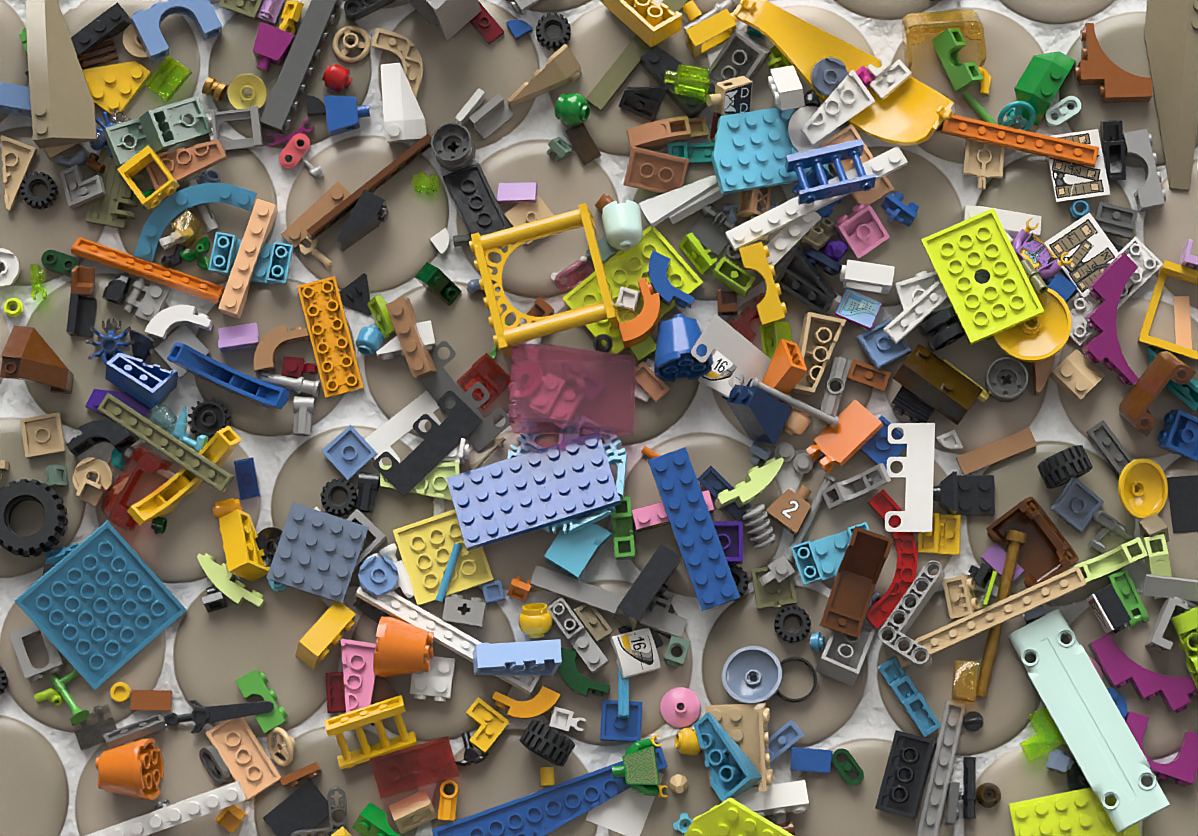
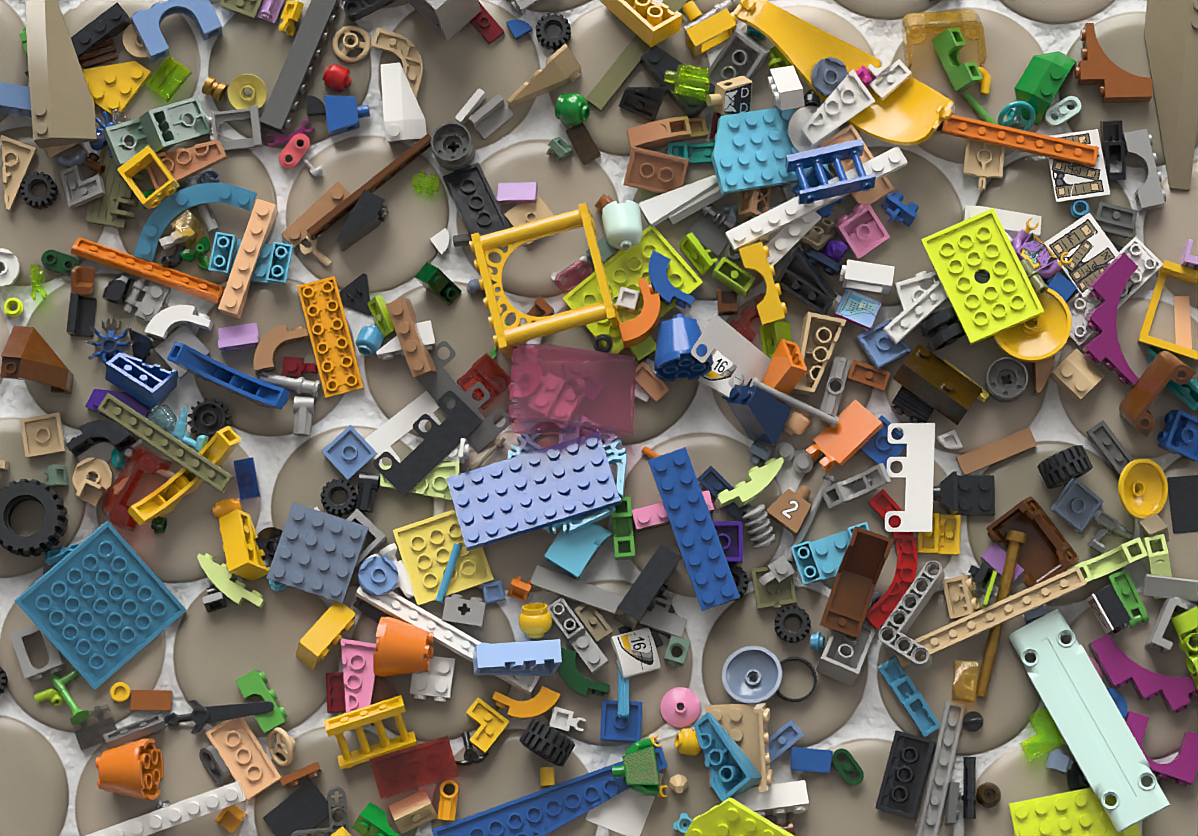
magenta torso [253,22,295,72] -> none

